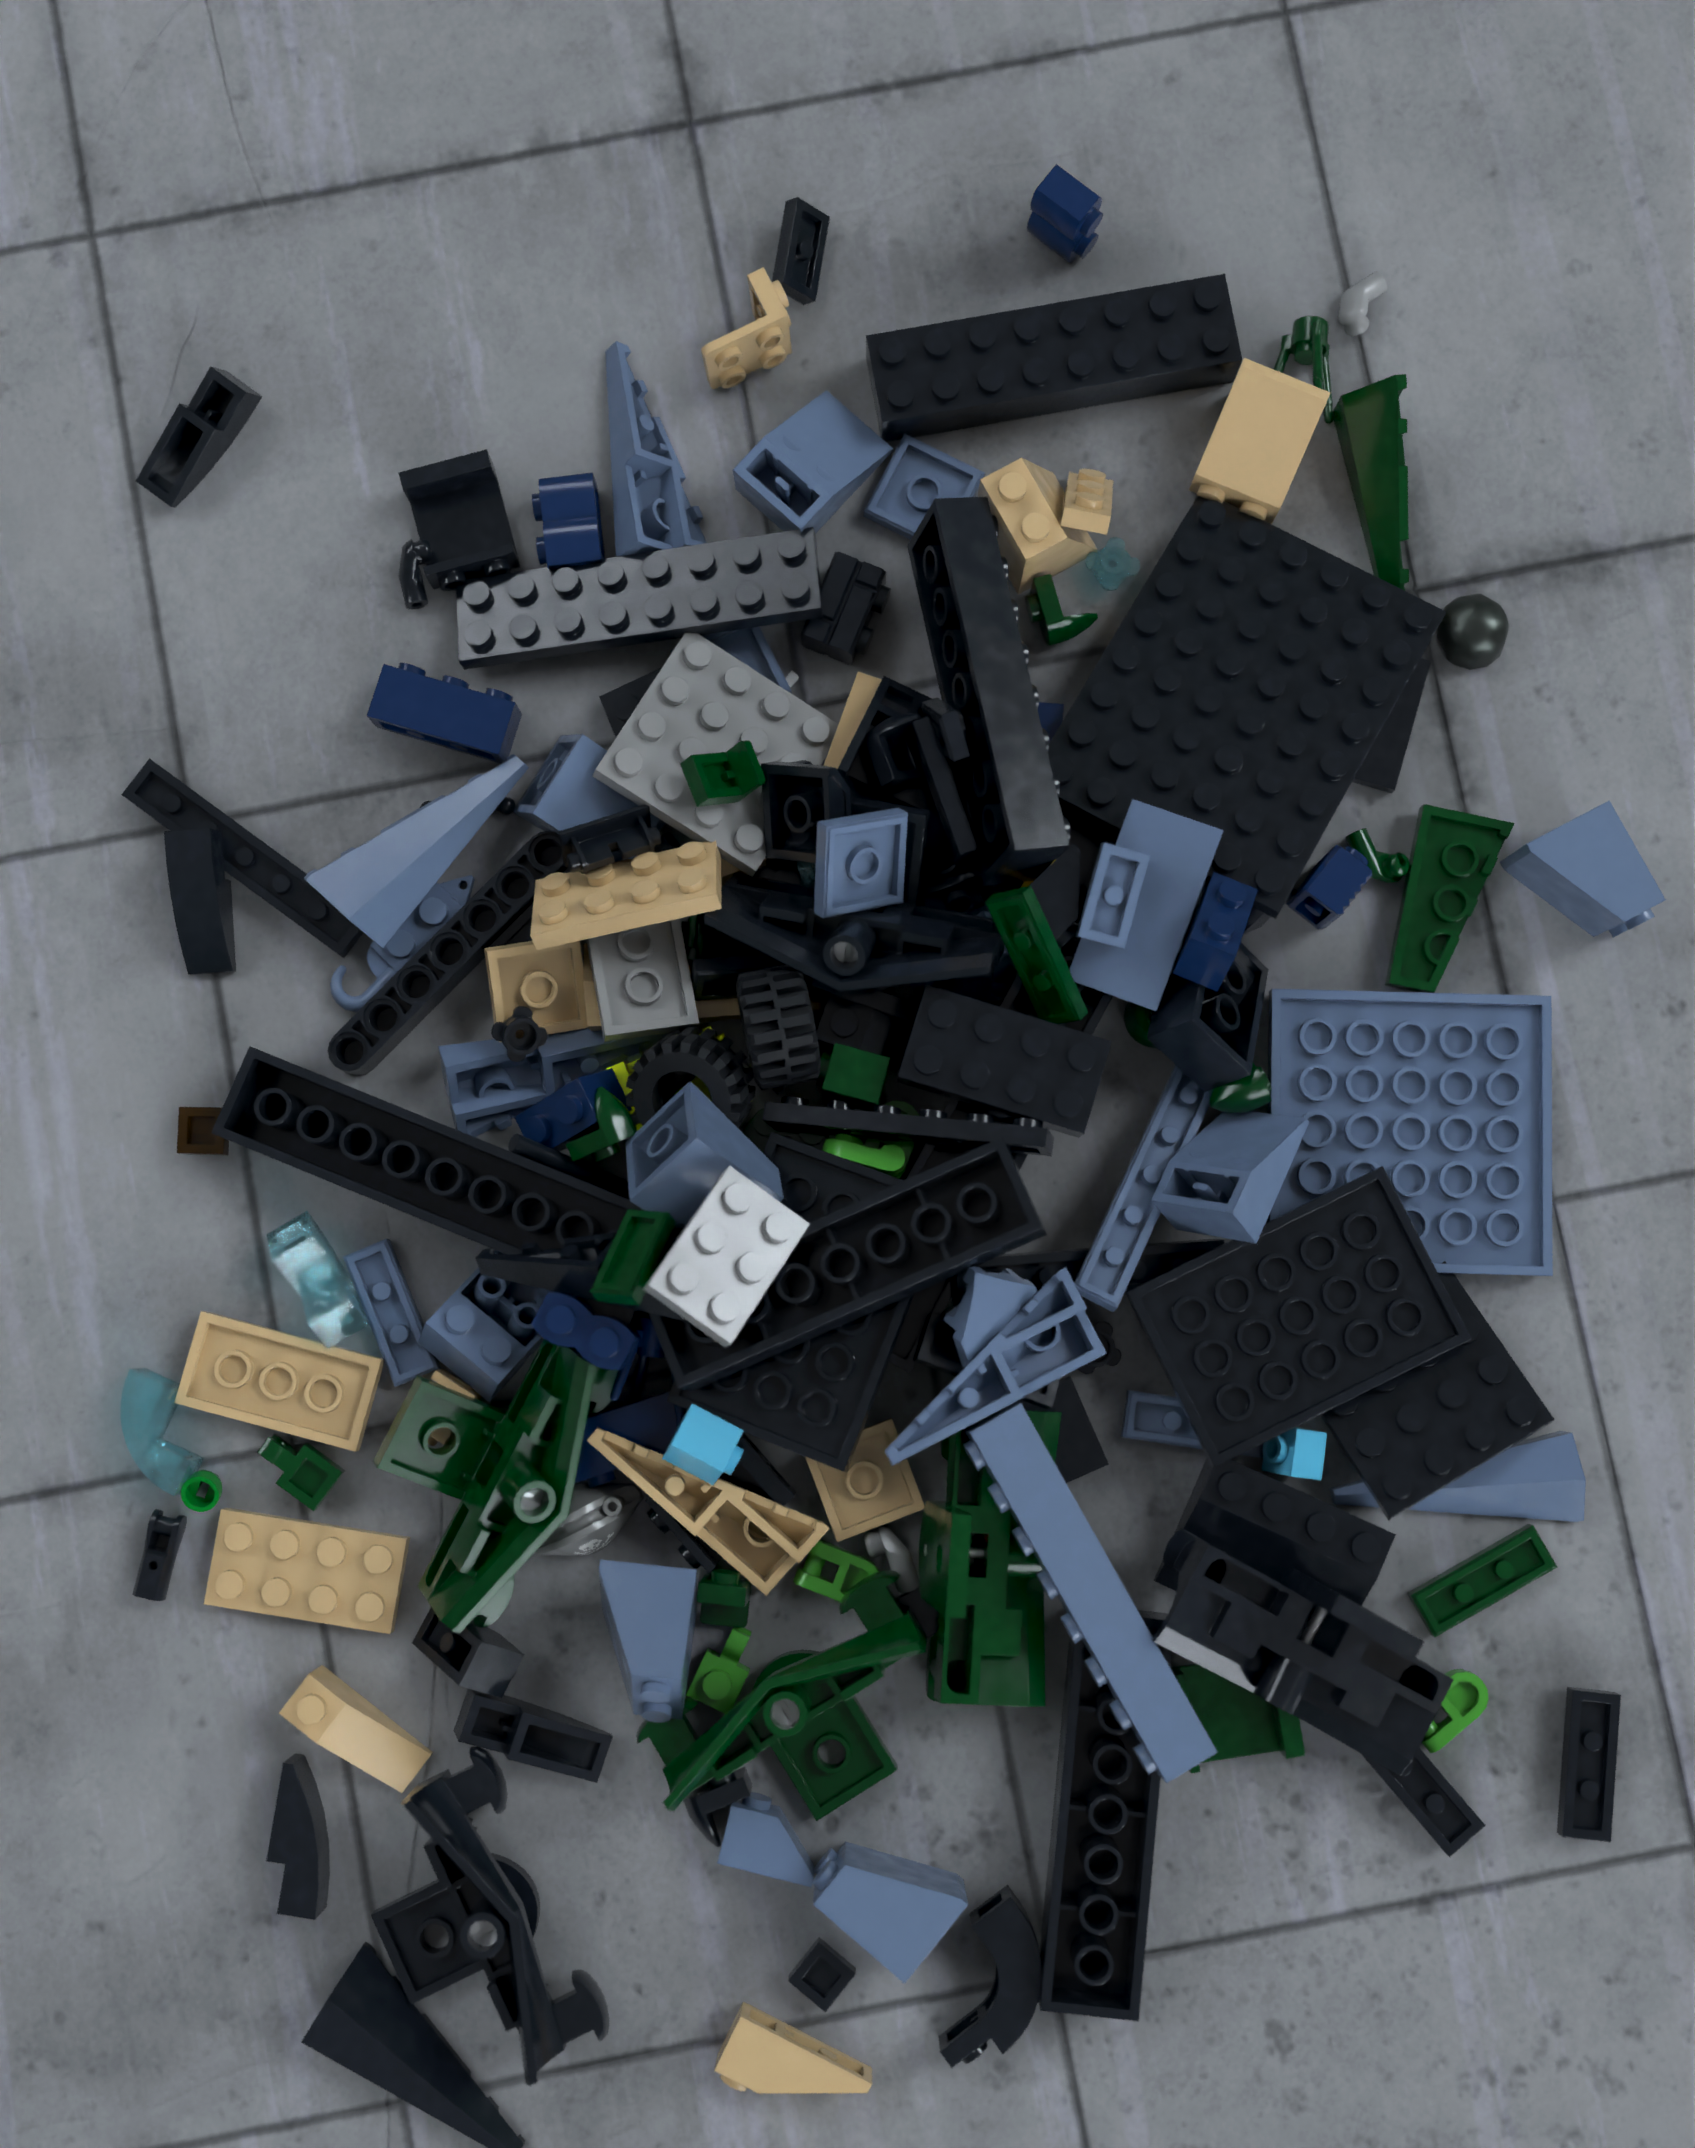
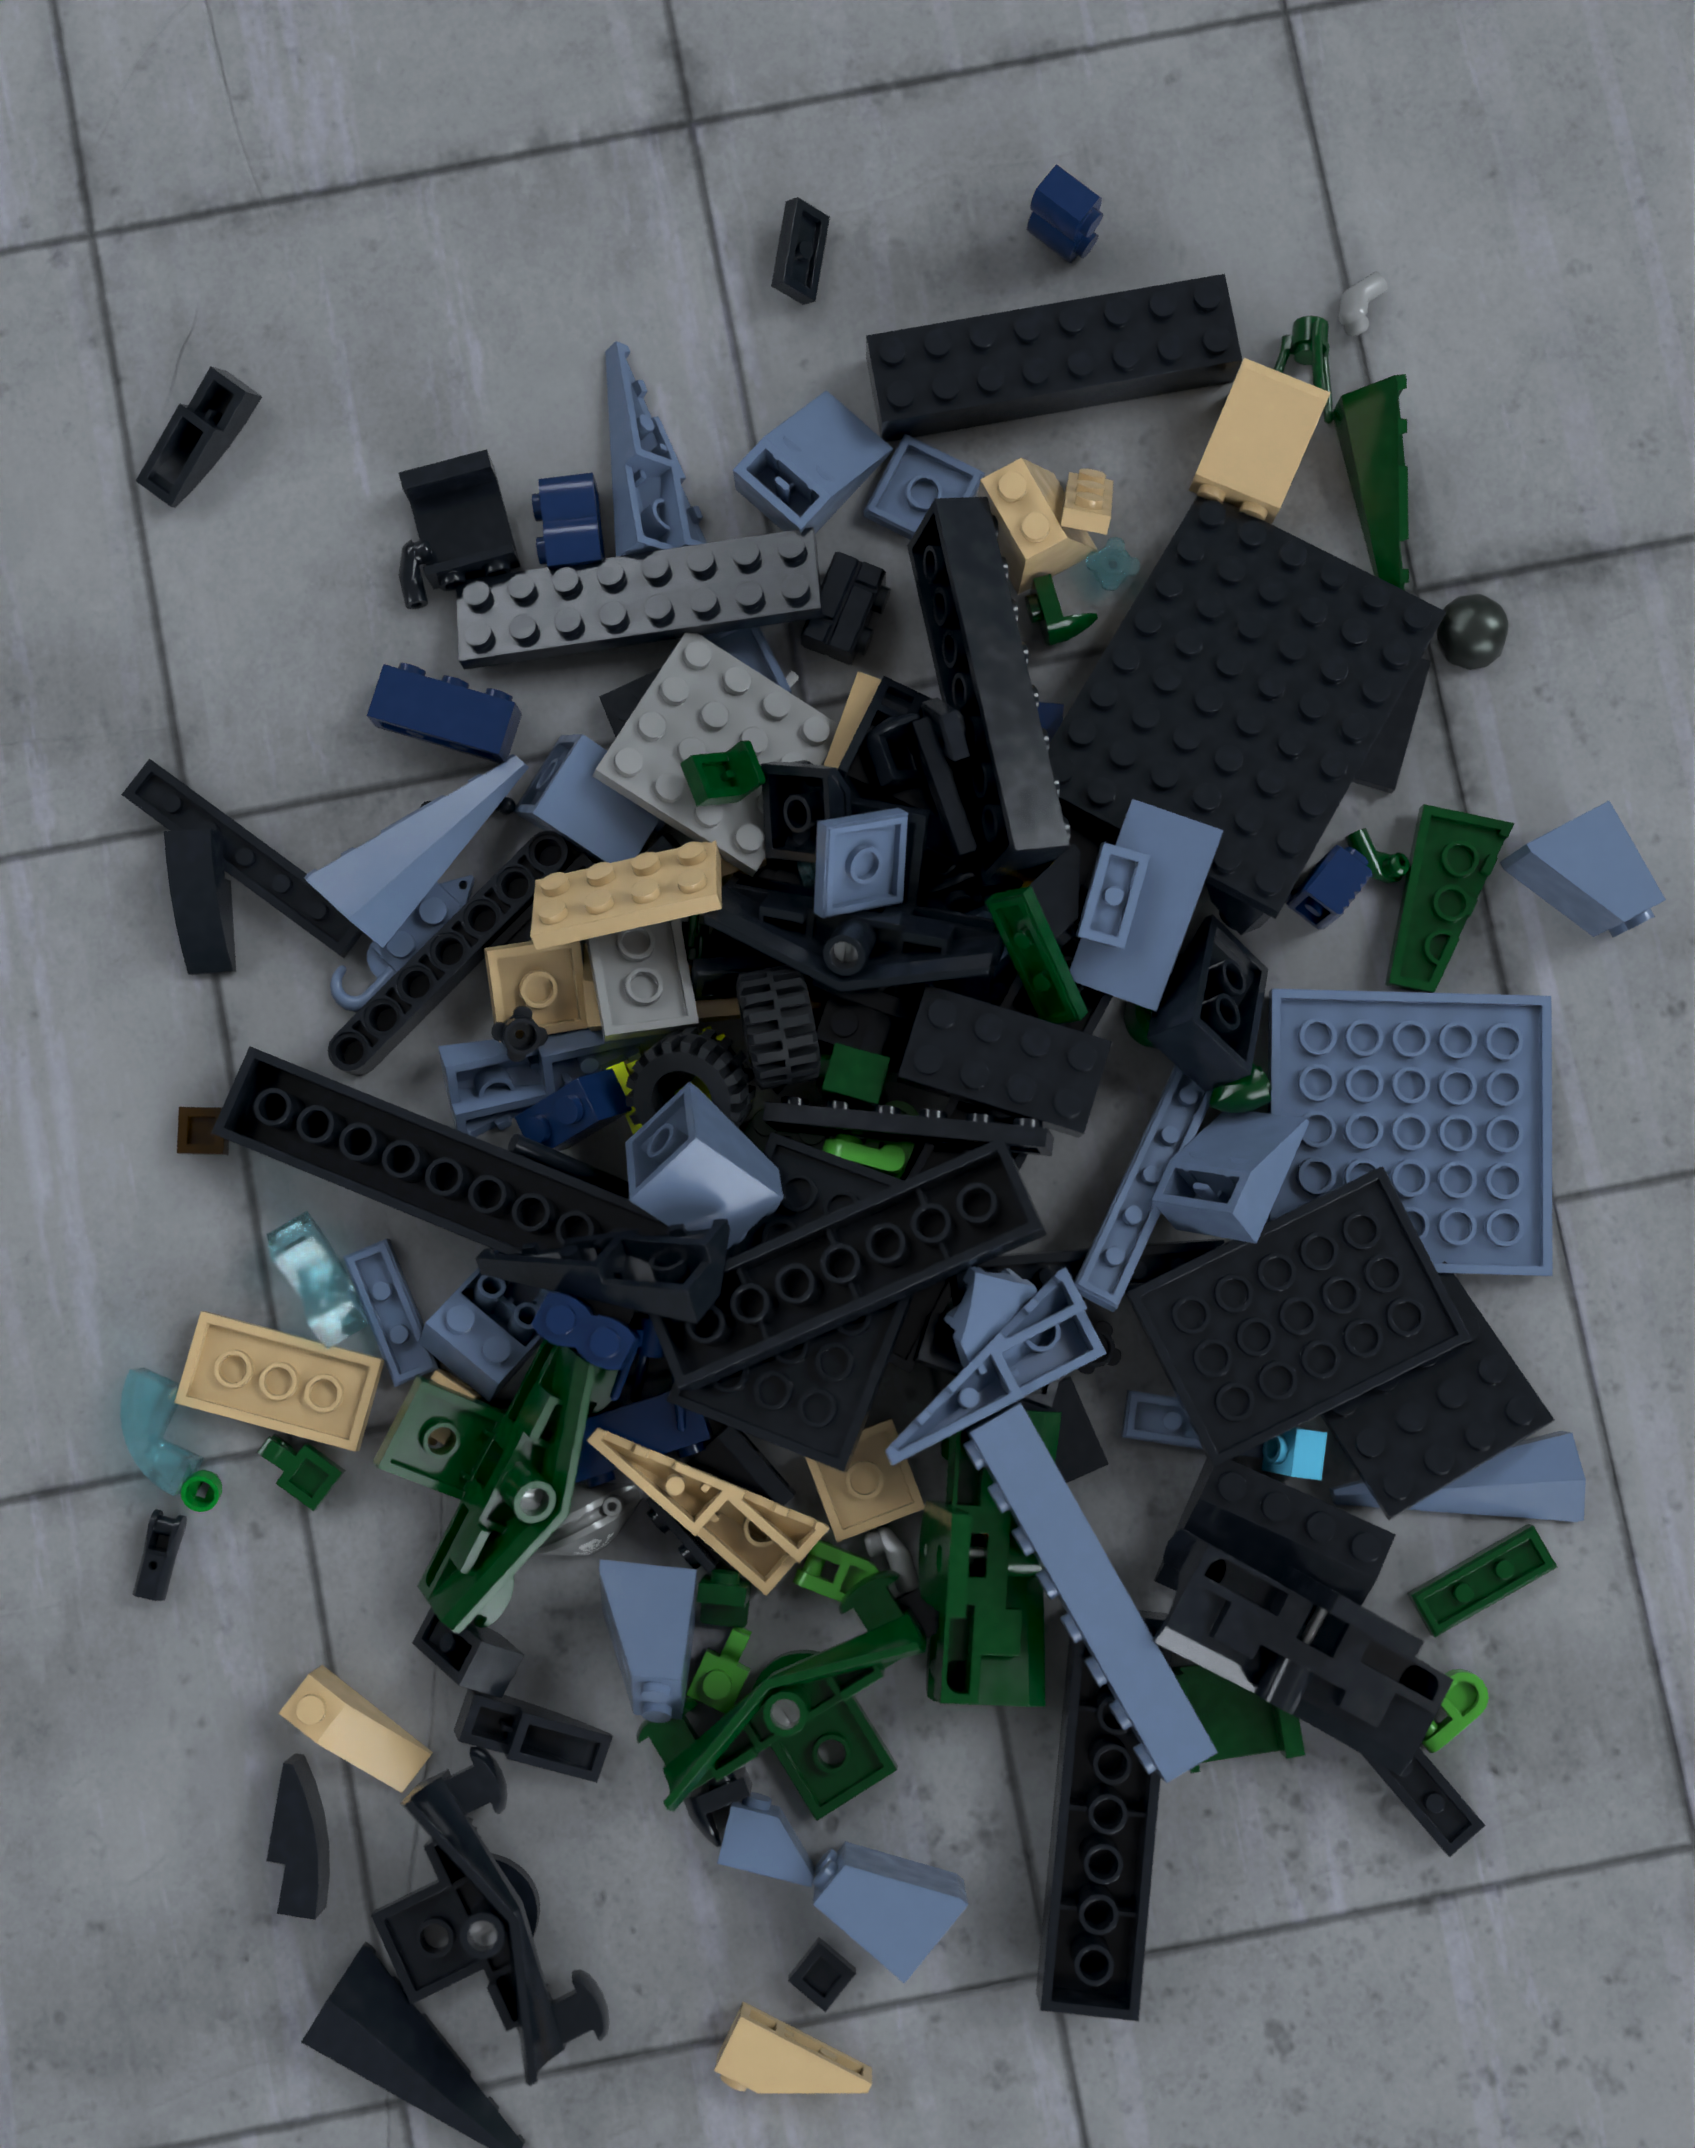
tan plate [204,1508,410,1634] -> none
black hinge [559,804,662,874] -> none
dark green plate [566,1087,638,1162] -> none
dark green tile [590,1209,676,1306] -> none
plate [643,1165,810,1348] -> none
medium azure brick [662,1404,744,1485] -> none
tan bracket [701,267,792,389] -> none
black arch [938,1885,1042,2068] -> none
dark blue brick [1173,872,1258,991] -> none
black plate [1557,1687,1621,1842] -> none

